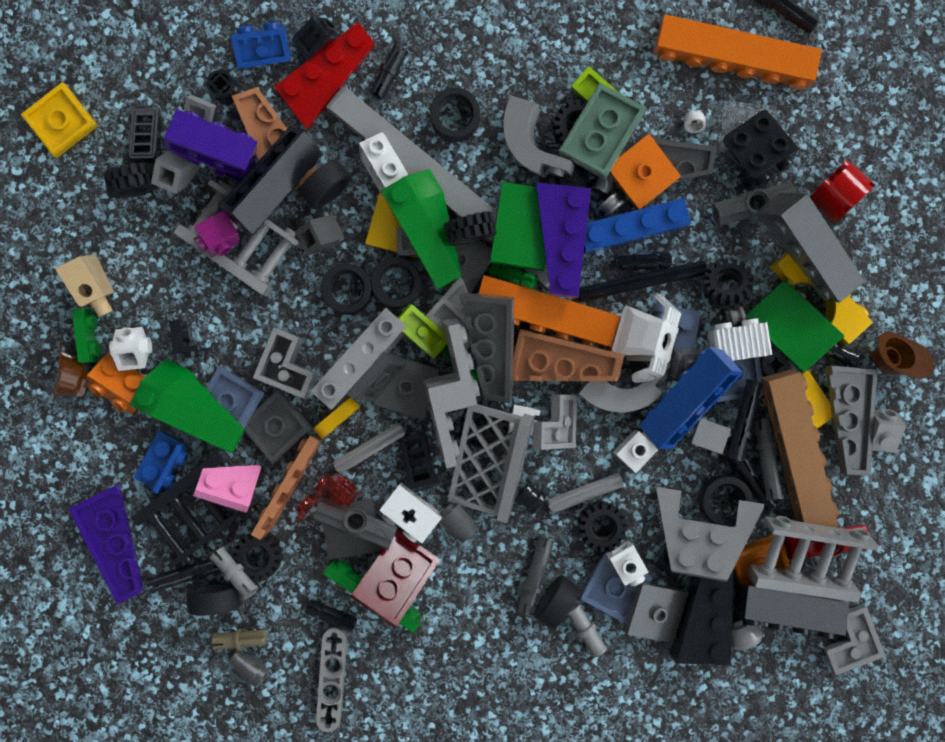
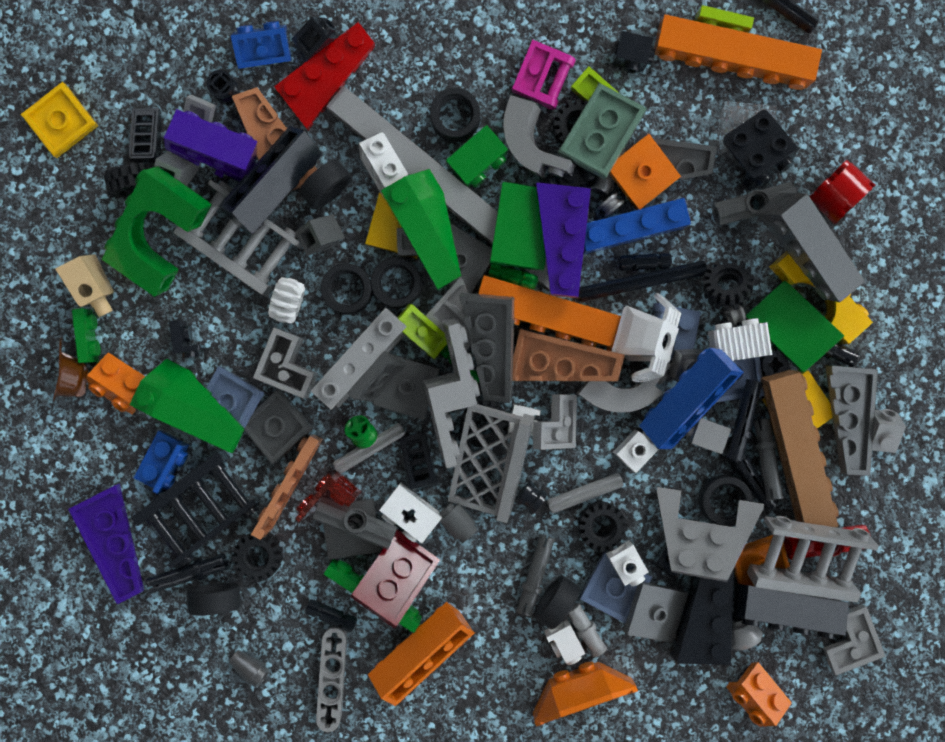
white brick [109,327,152,371] -> none
magenta brick [193,211,240,258] -> none
bright pink wing [193,465,261,513] -> none
light grey pin [210,547,258,600] -> none
dark tan axle [212,629,267,651] -> none
yellow beam [313,398,360,439] -> none
black pin [369,44,409,100] -> none
black tyre [443,211,497,246] -> none
white hinge [684,110,706,133] -> none
reddish brown piece [869,331,934,379] -> none
none -> green arch [101,166,212,297]
none -> white gear [268,277,305,324]
none -> green wheel [344,415,378,449]
none -> orange brick [368,602,475,706]
none -> green brick [446,125,508,188]
none -> dark pink plate [512,40,576,110]
none -> orange wedge [533,661,638,727]
none -> white brick [544,618,585,665]
none -> black brick [612,31,656,74]
none -> lime plate [694,5,754,33]
none -> orange bracket [726,662,792,727]

